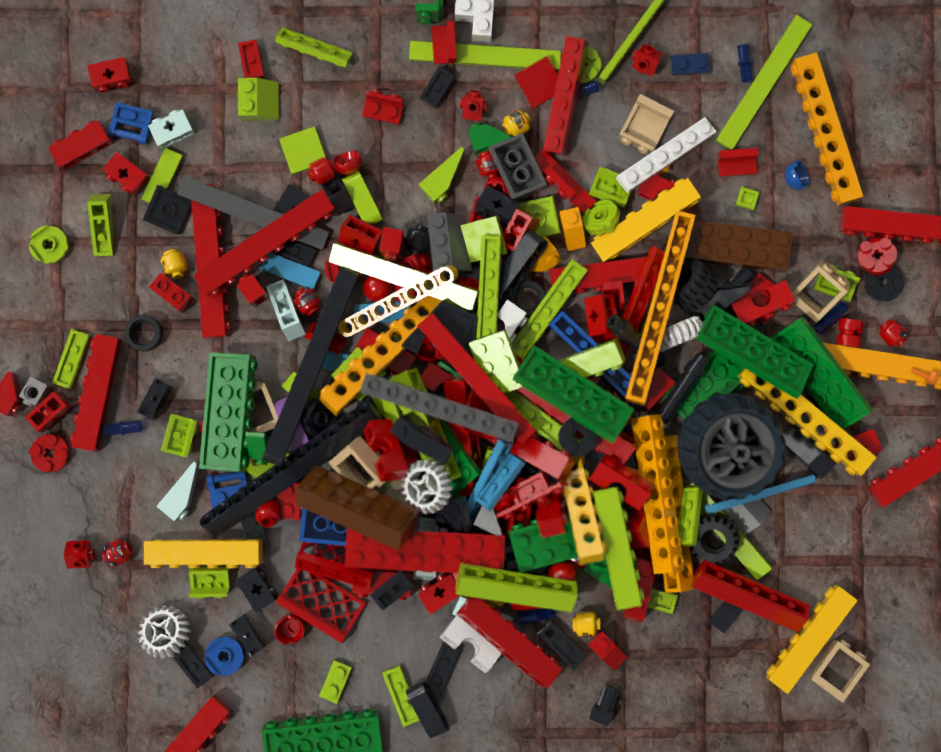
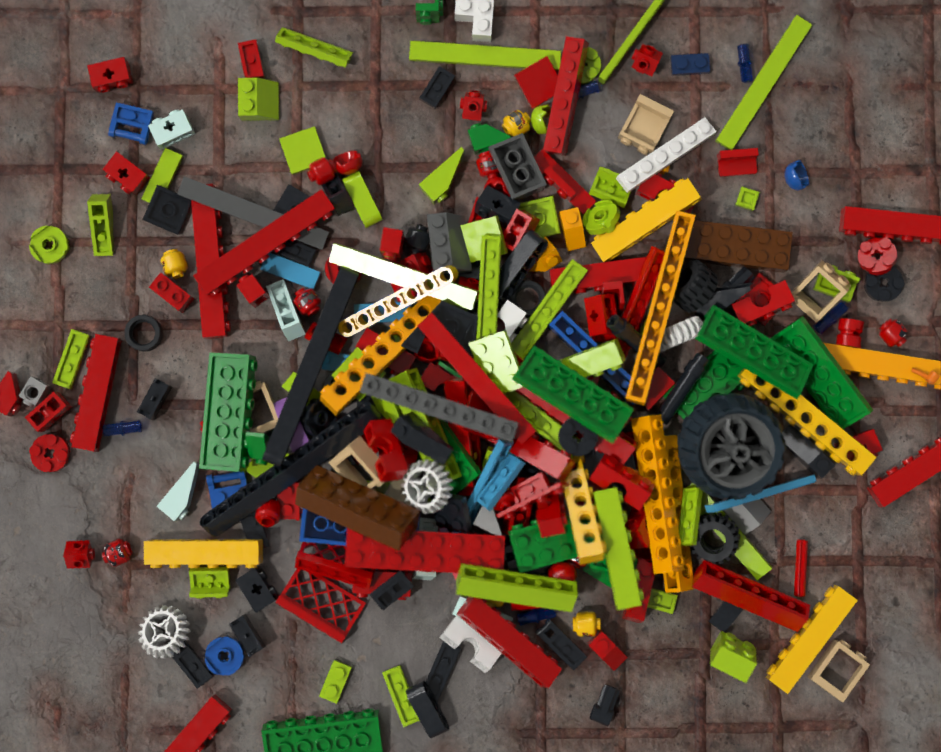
red brick [48,120,113,171] -> none
lime bracket [161,414,198,458] -> none
red hair [274,615,306,645] -> none
red brick [337,214,383,255] -> none
red bracket [362,90,404,125] -> none
red hair [363,276,391,302] -> none
red brick [418,572,461,614] -> none
red panel [432,21,456,64] -> none
light orange brick [790,52,863,206] -> none
none -> lime hair [531,104,551,134]
none -> lime brick [710,631,757,683]
none -> red axle [794,539,808,597]

